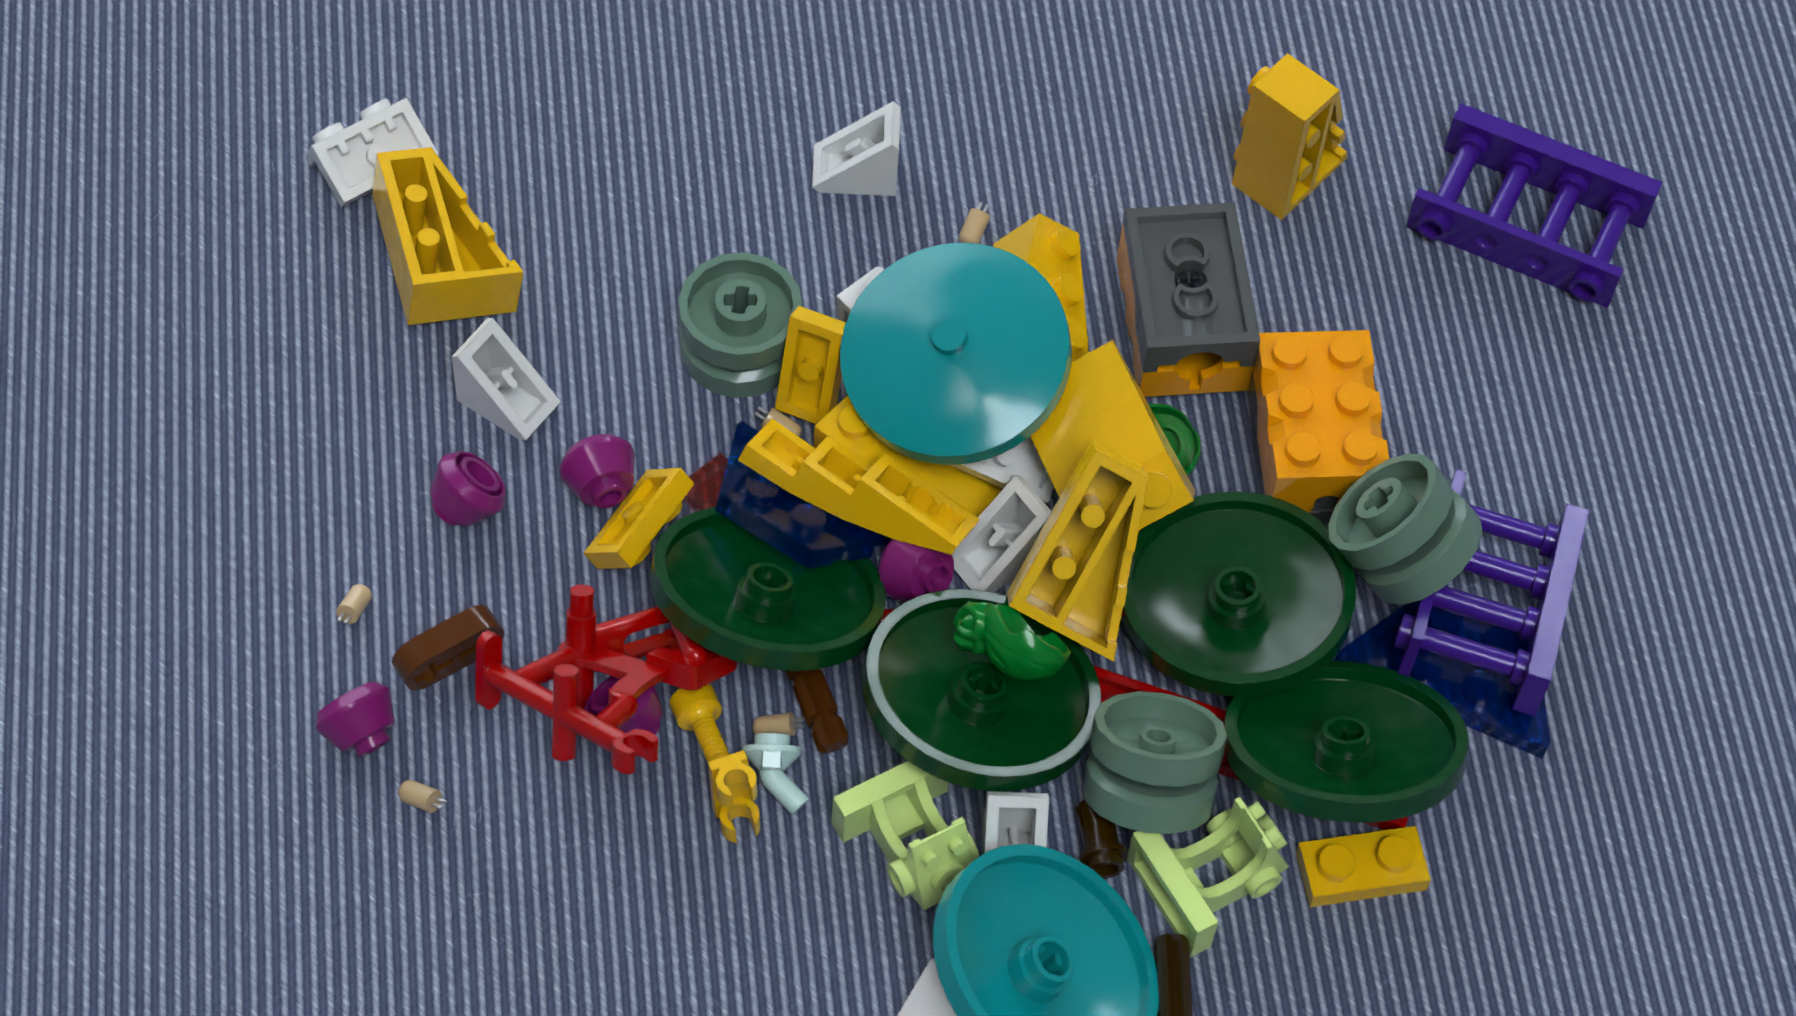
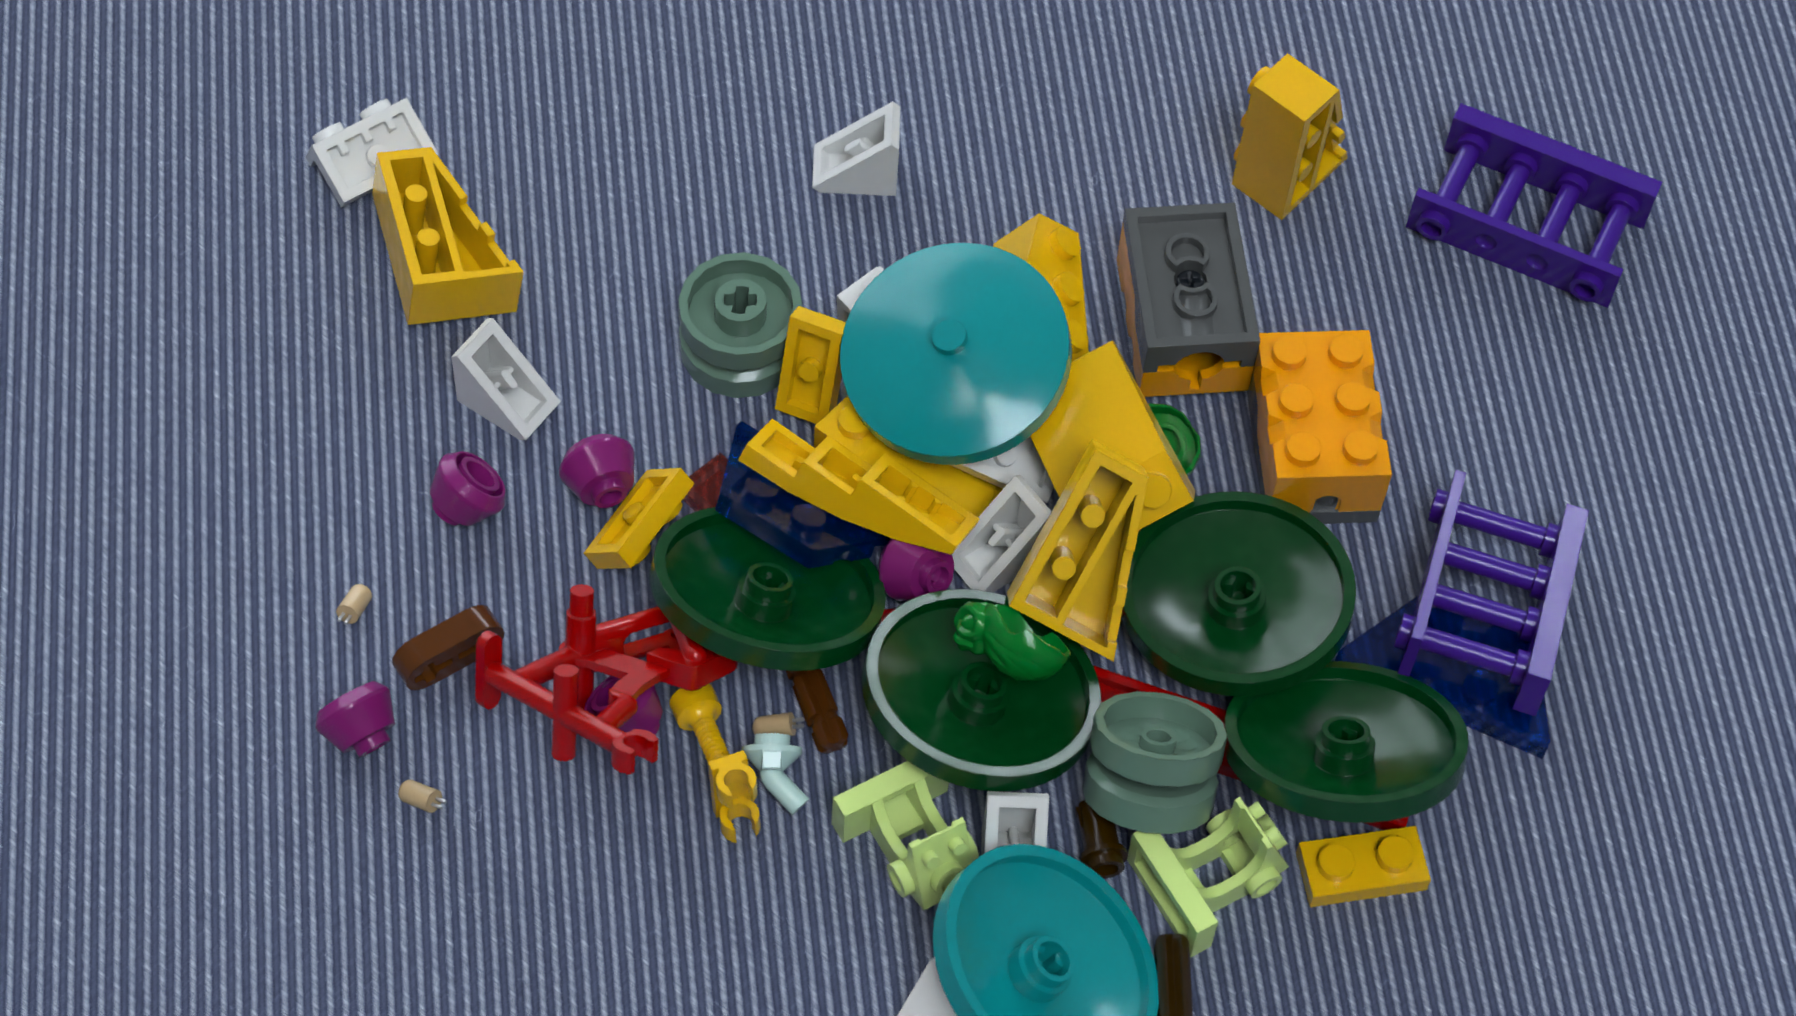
tan piece [754,406,802,437] -> none
tan piece [958,202,990,244] -> none
sand green wheel [1328,453,1482,605] -> none

